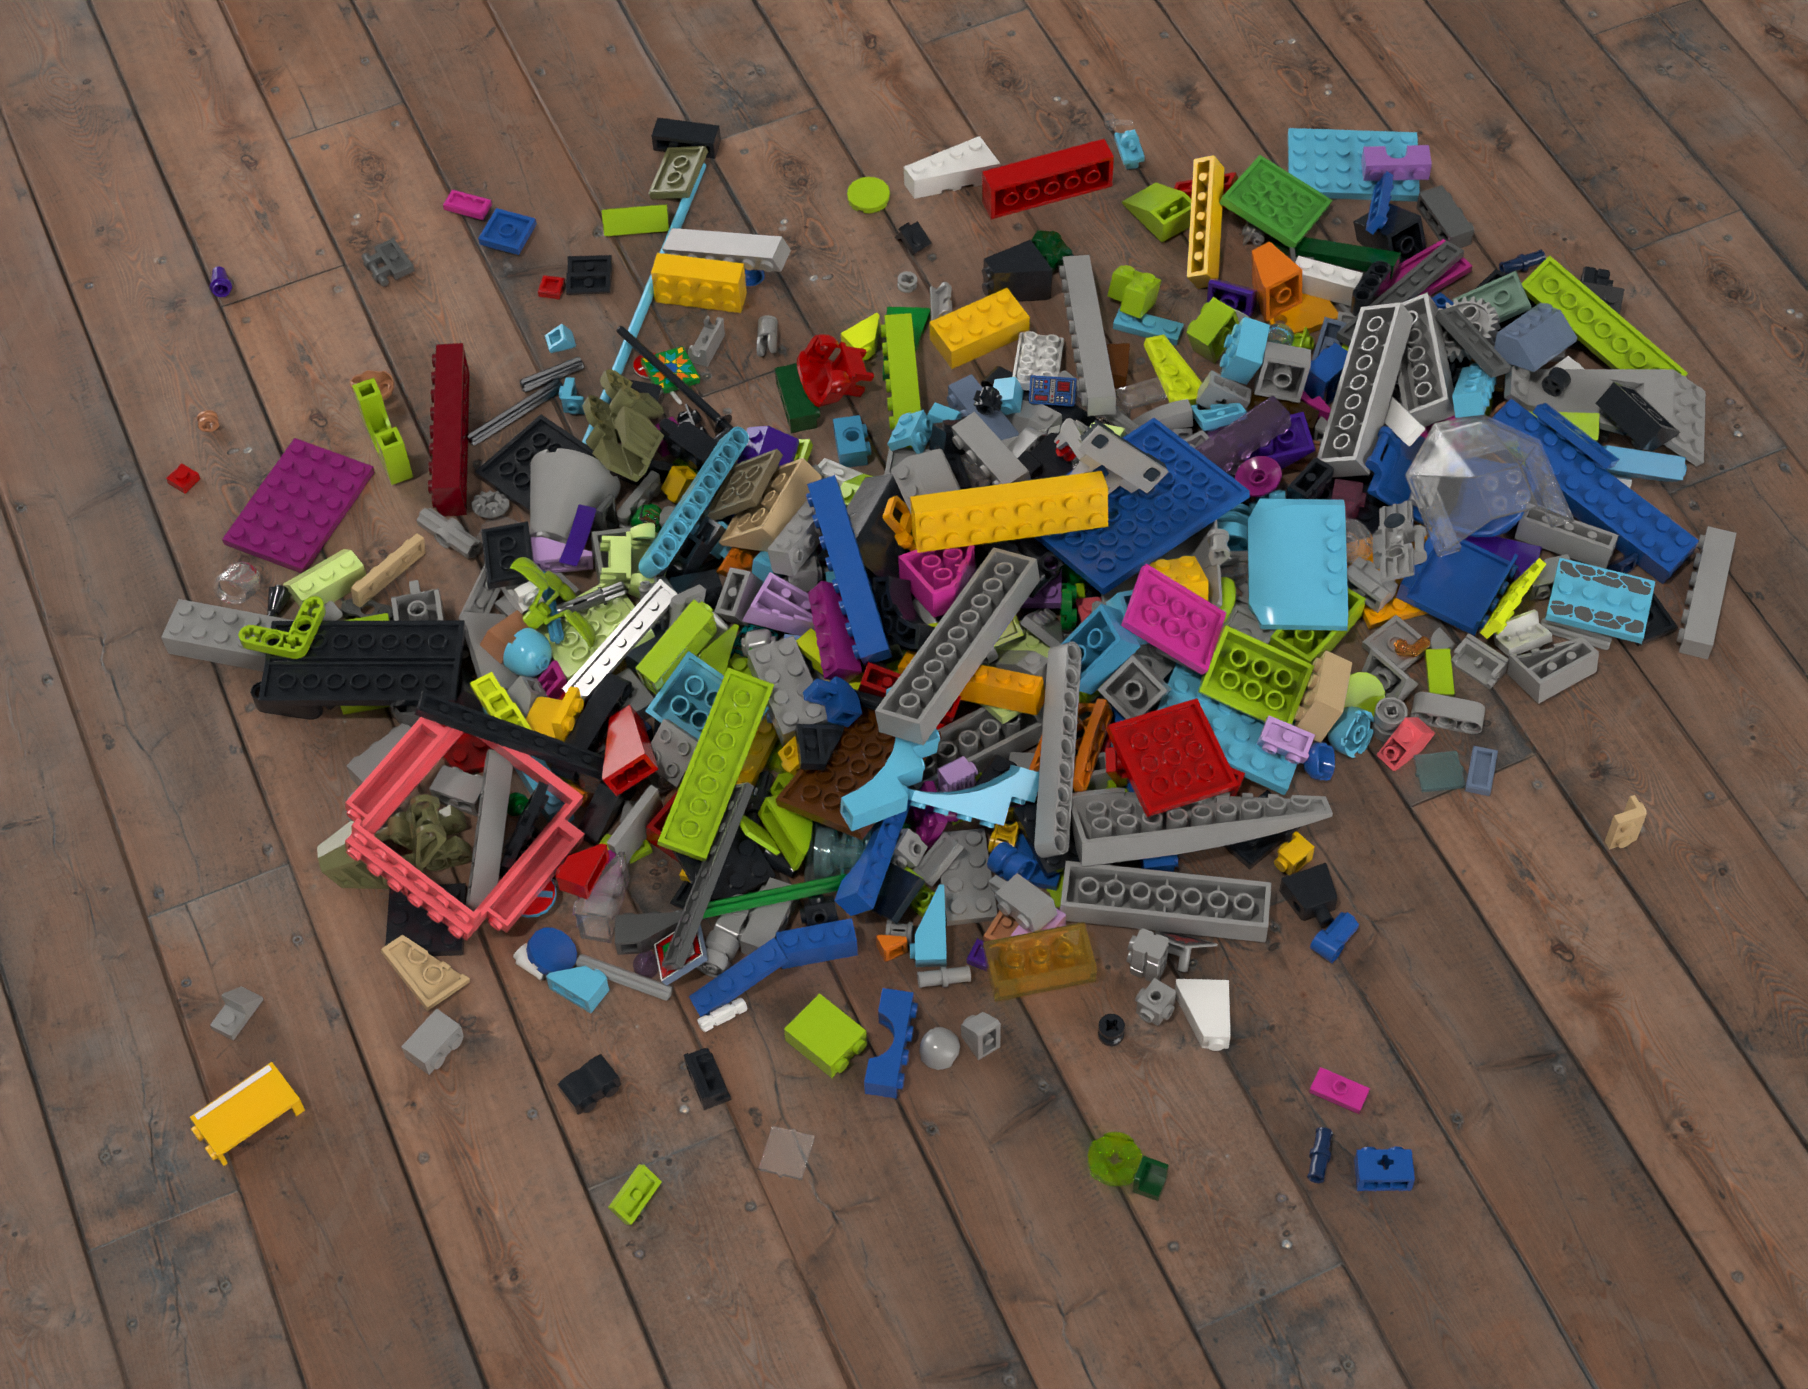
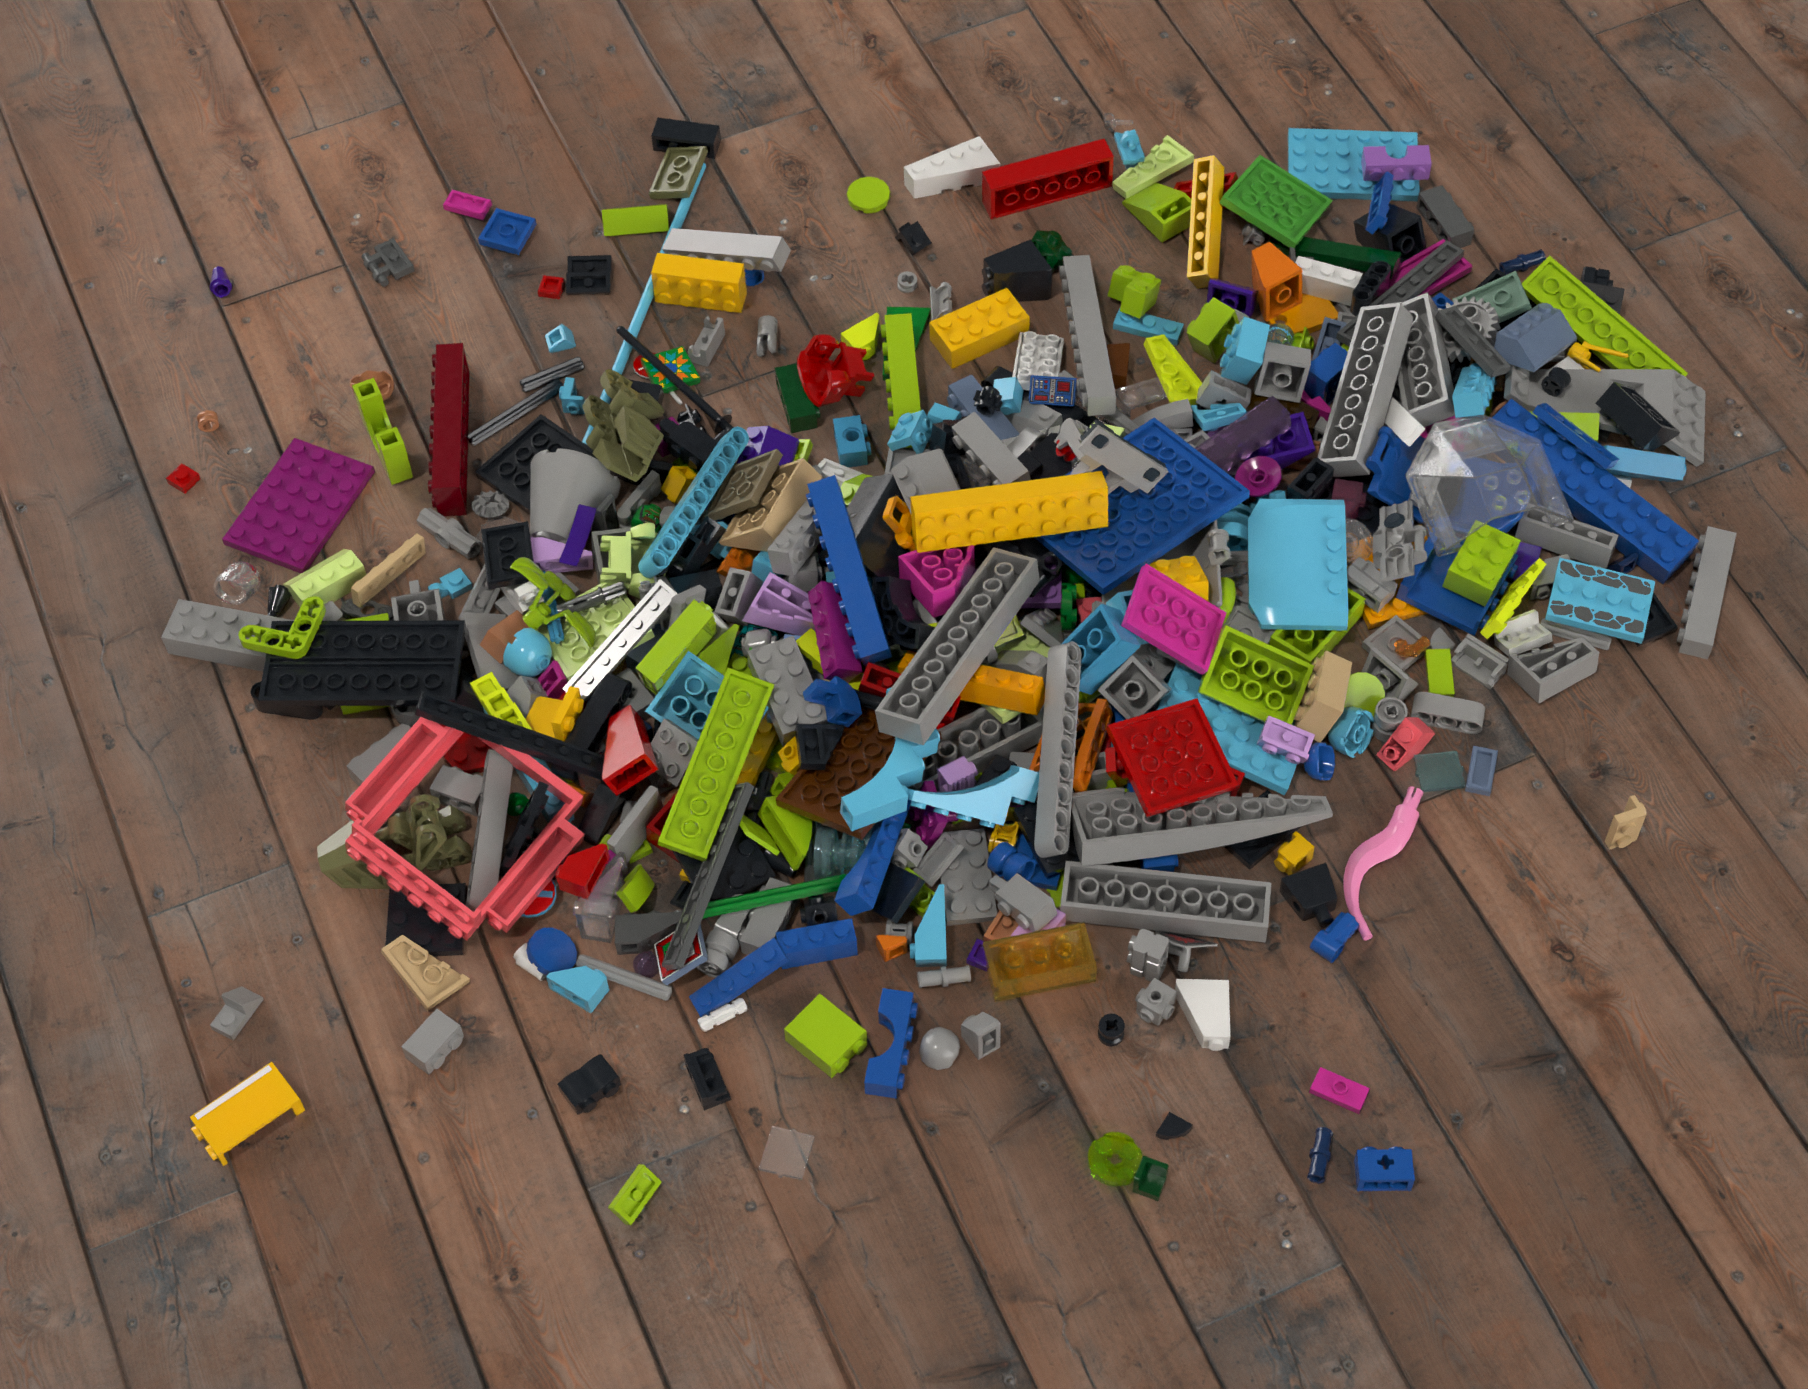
none -> medium azure plate [428,568,473,599]
none -> lime slope [616,864,655,913]
none -> yellowish green wing [1113,135,1194,199]
none -> black tile [1156,1112,1193,1140]
none -> bright pink animal [1343,786,1424,941]
none -> lime brick [1442,520,1521,606]
none -> yellow plant [1567,341,1629,372]

